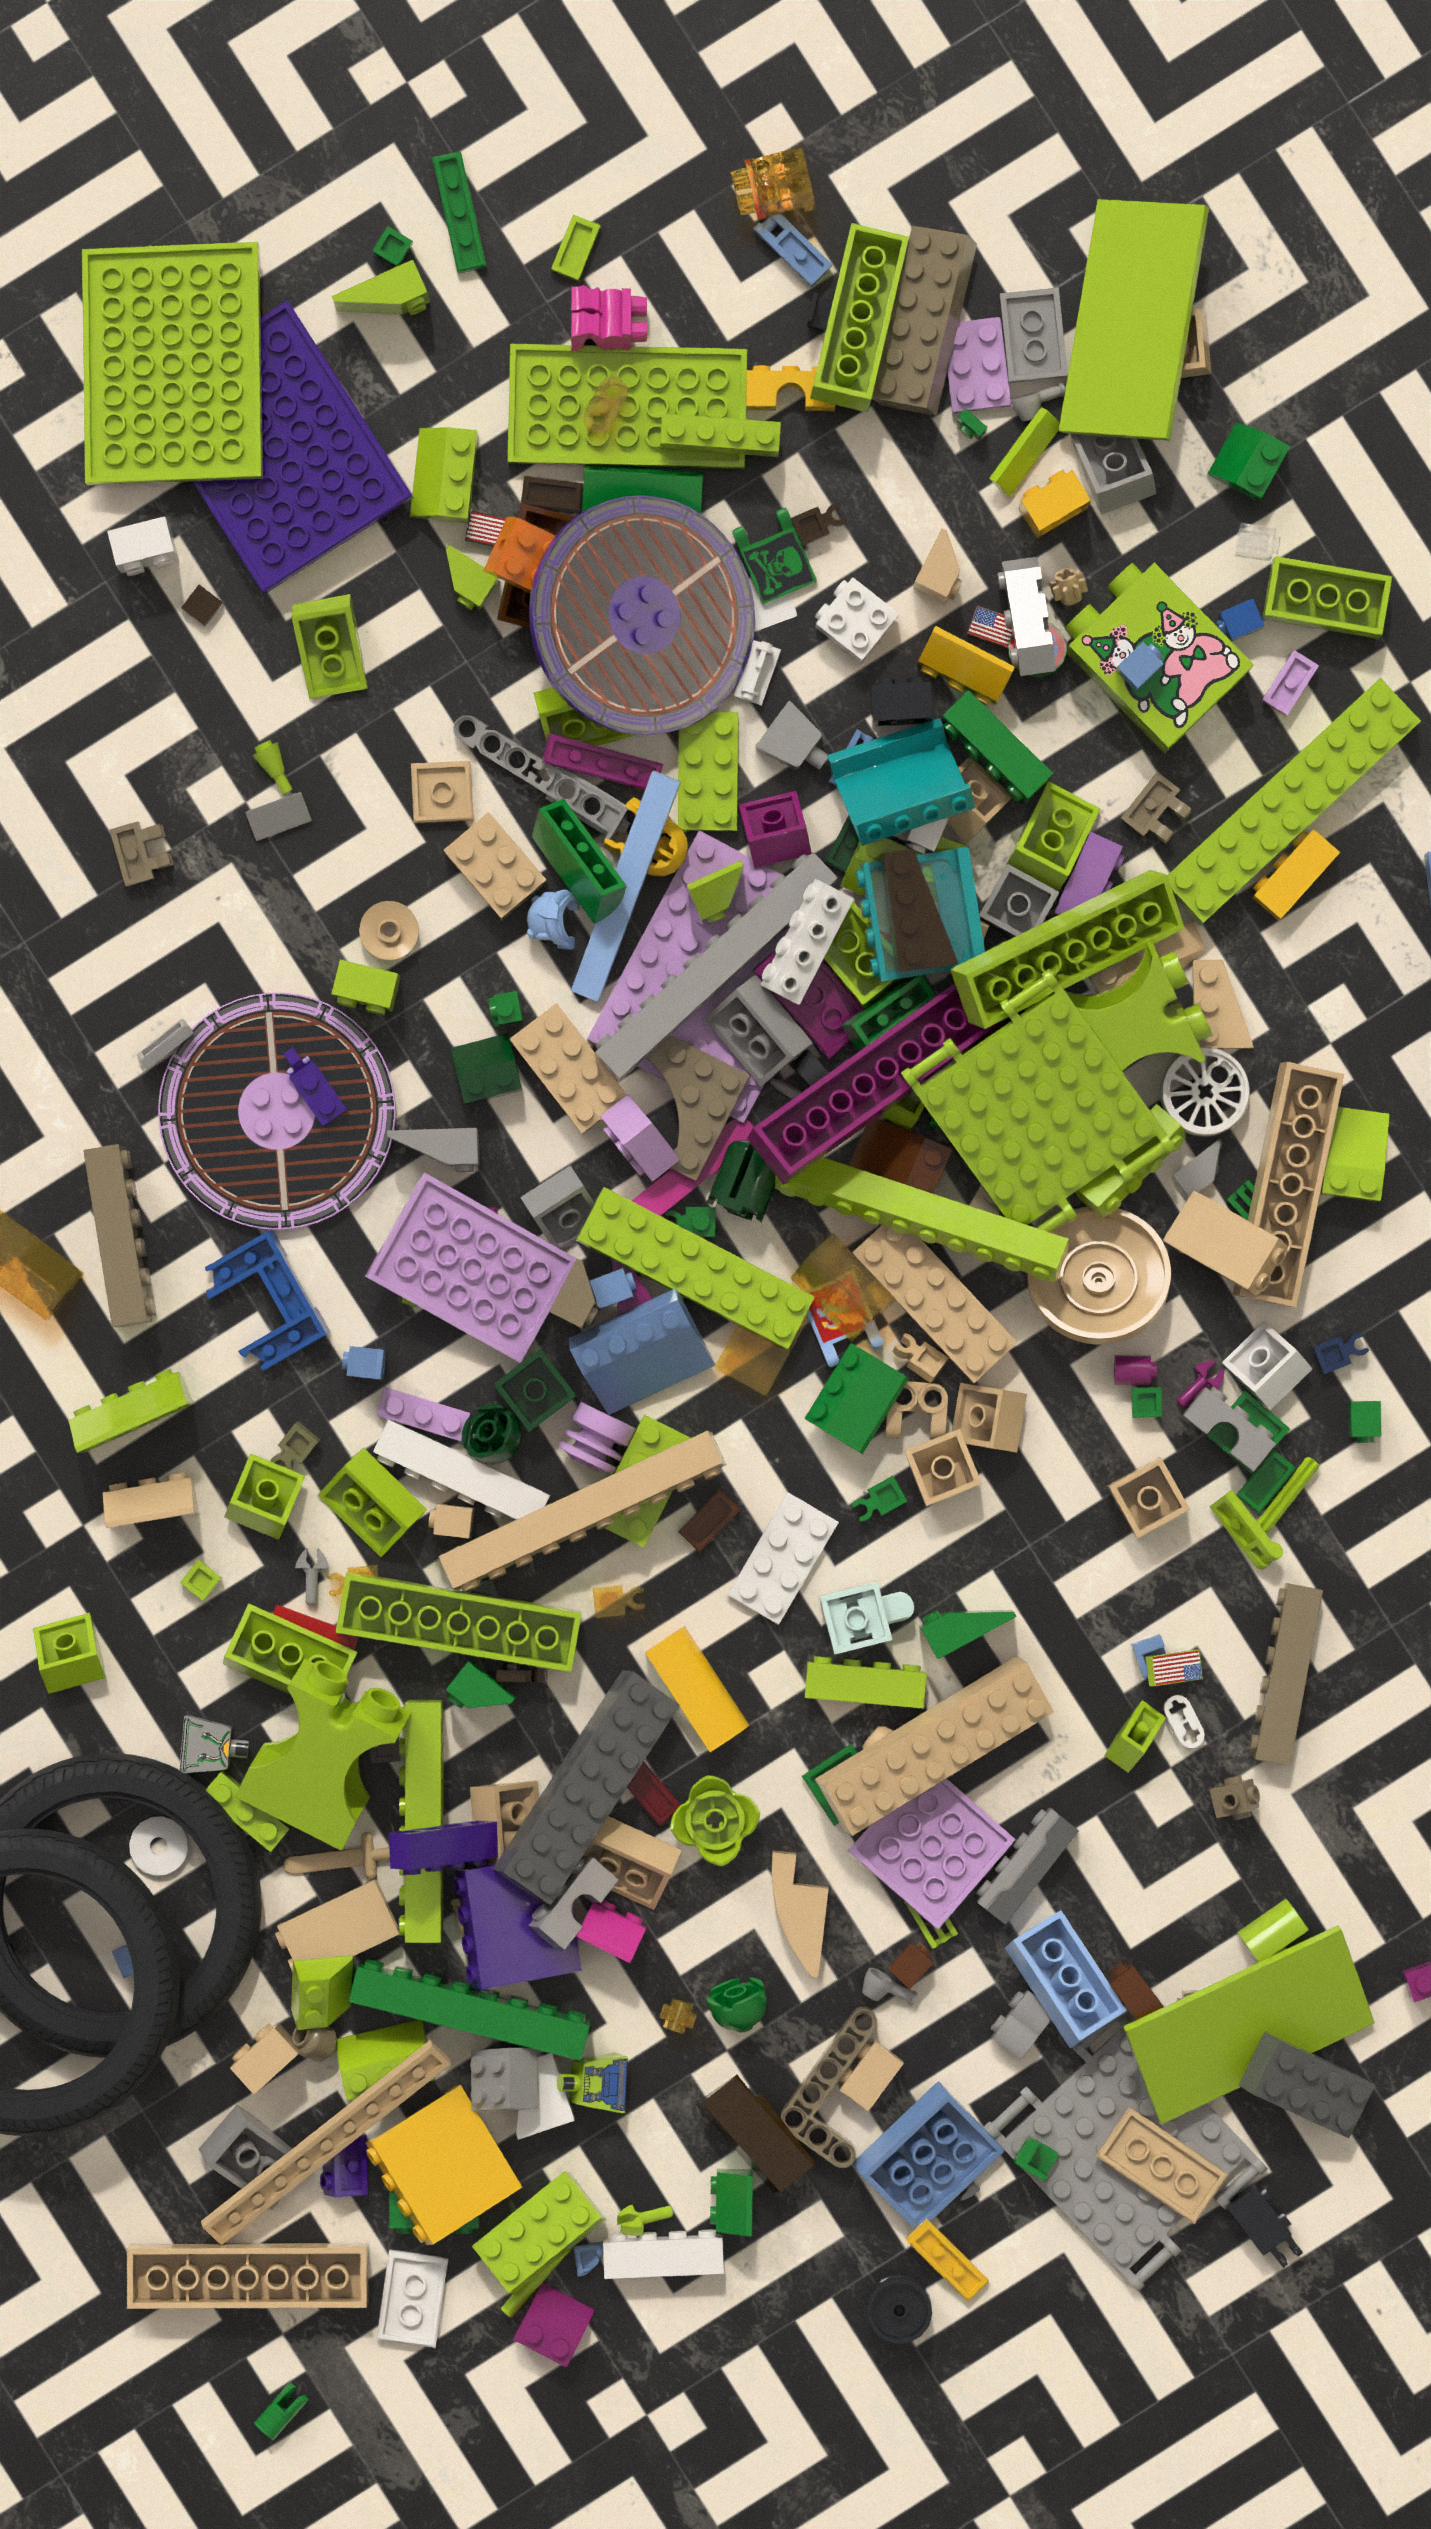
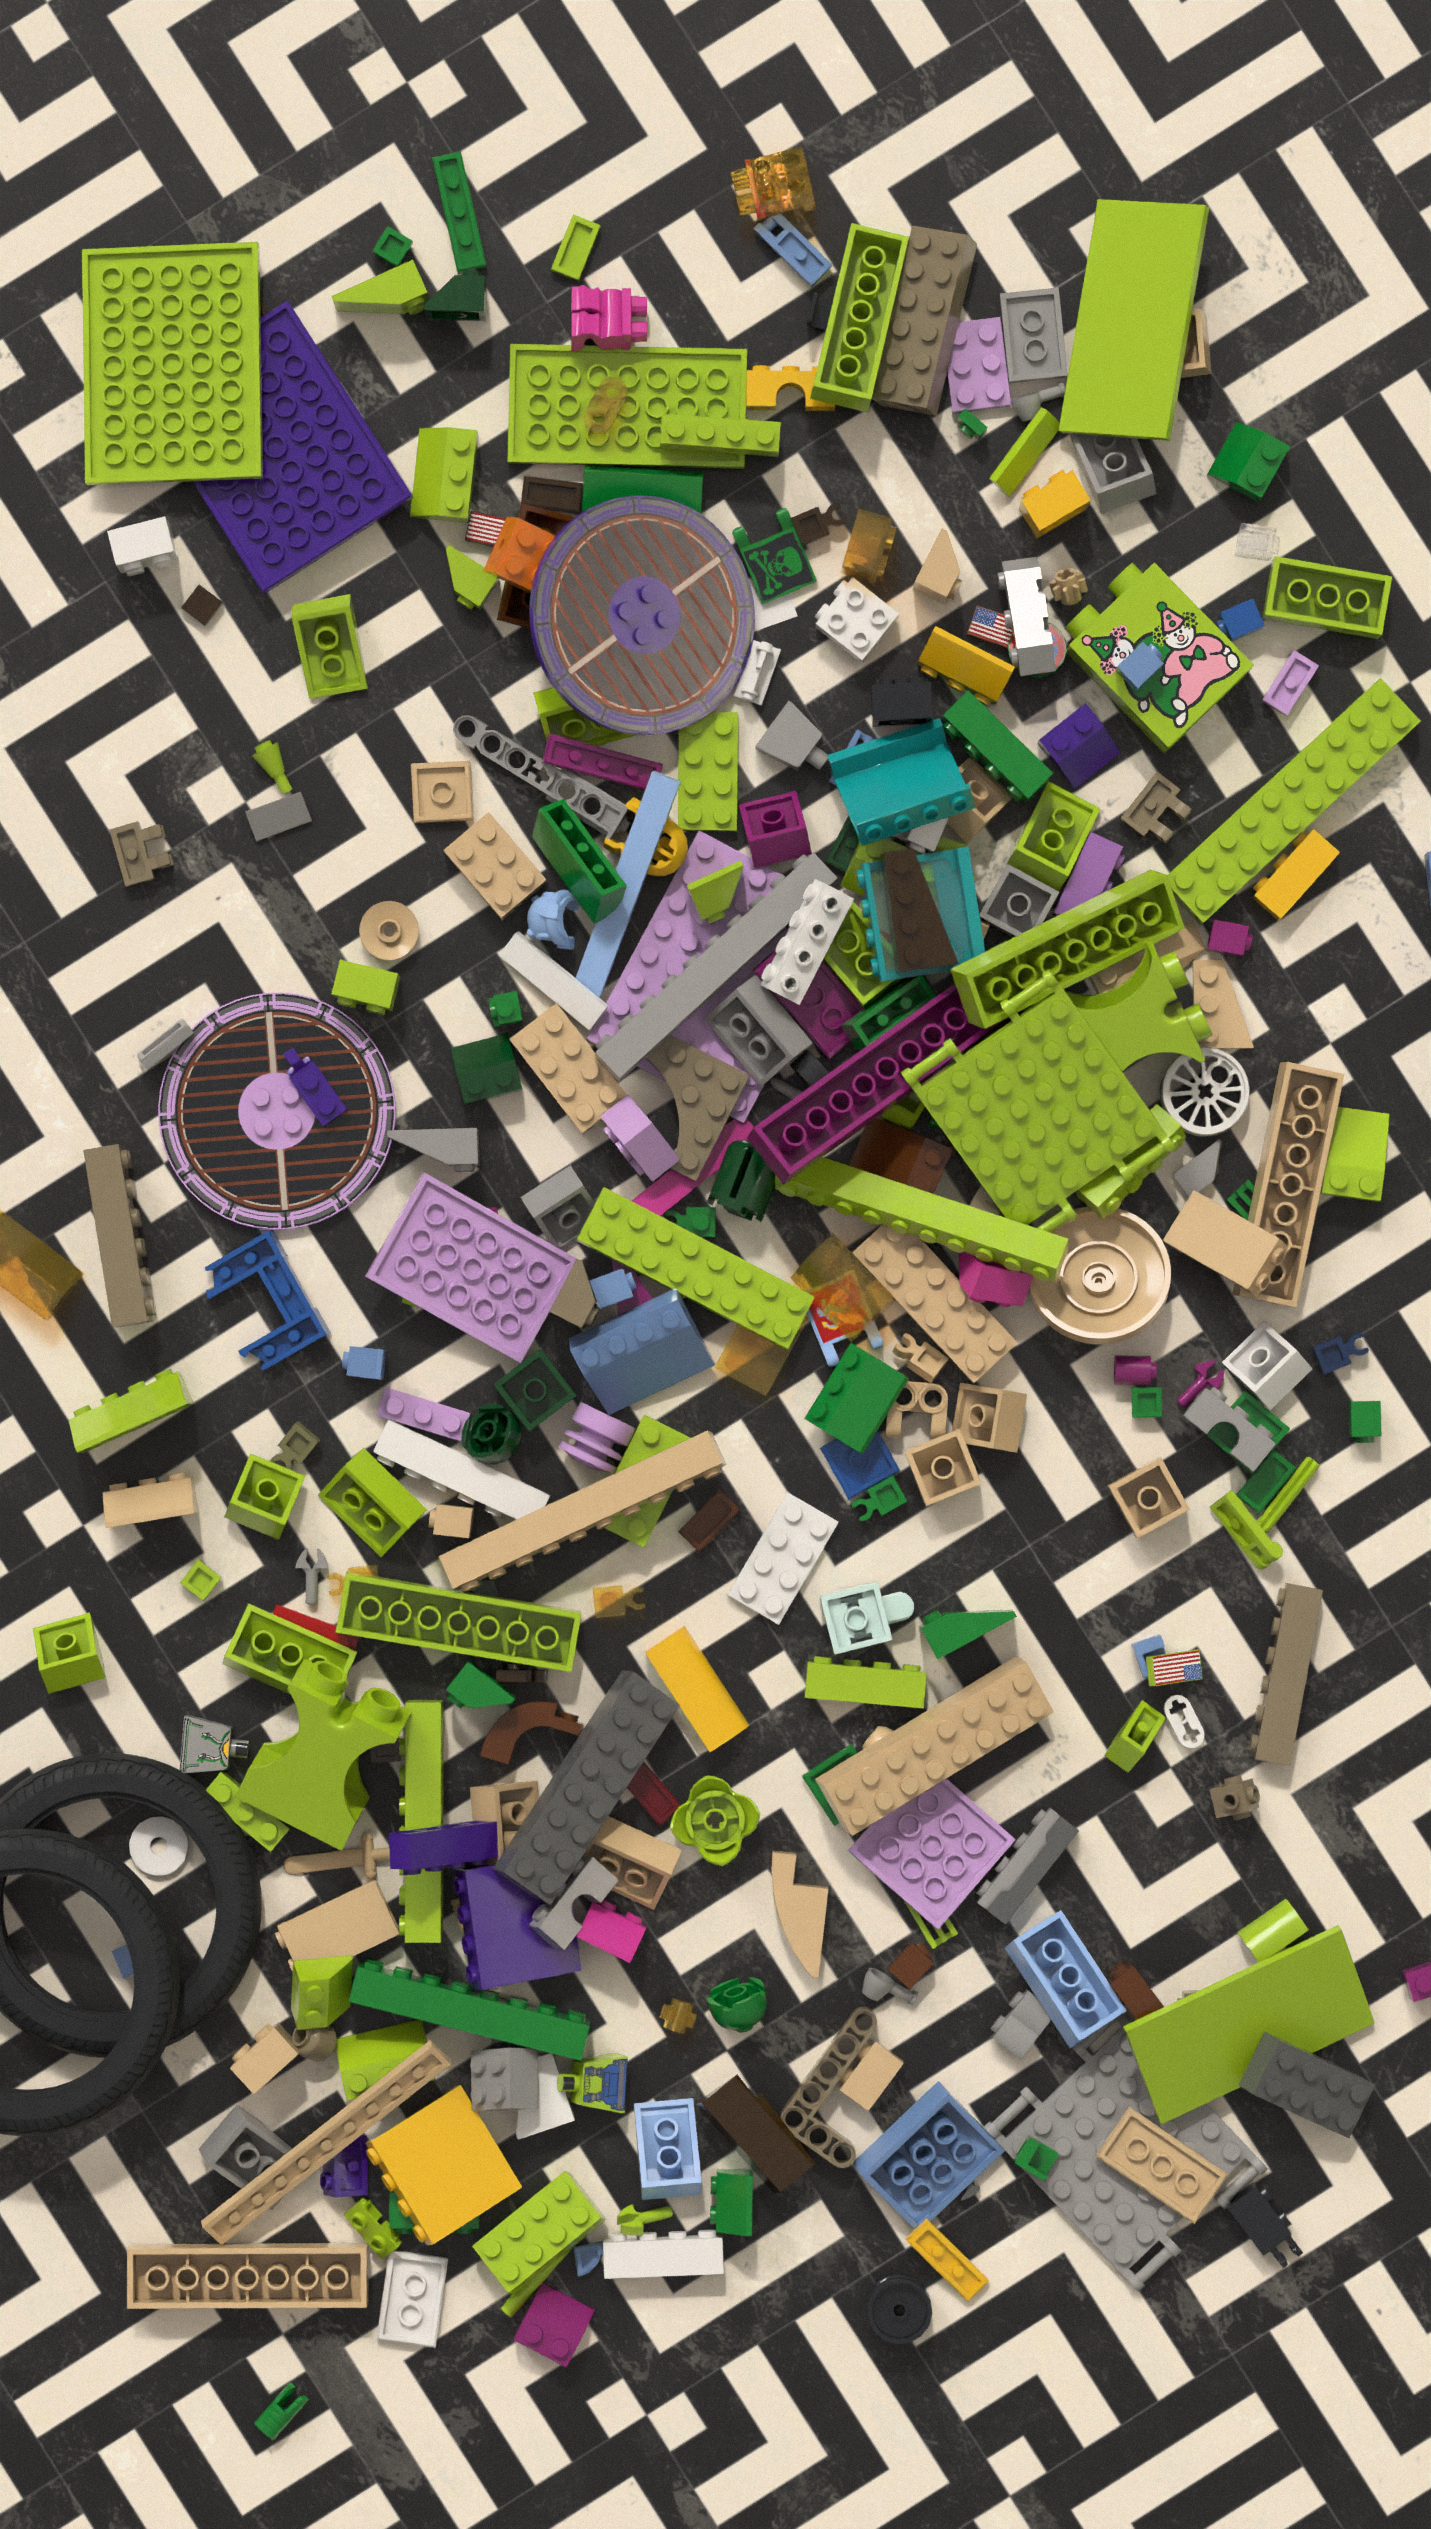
none -> lime hinge [343,2197,402,2260]
none -> dark green slope [424,270,487,321]
none -> reddish brown arch [480,1701,583,1765]
none -> white tile [499,931,609,1030]
none -> light blue slope [634,2098,702,2200]
none -> blue tile [820,1430,900,1500]
none -> clear yellow brick [841,509,897,583]
none -> dark pink slope [958,1252,1033,1307]
none -> dark purple slope [1037,703,1121,789]
none -> magenta brick [1206,920,1253,957]

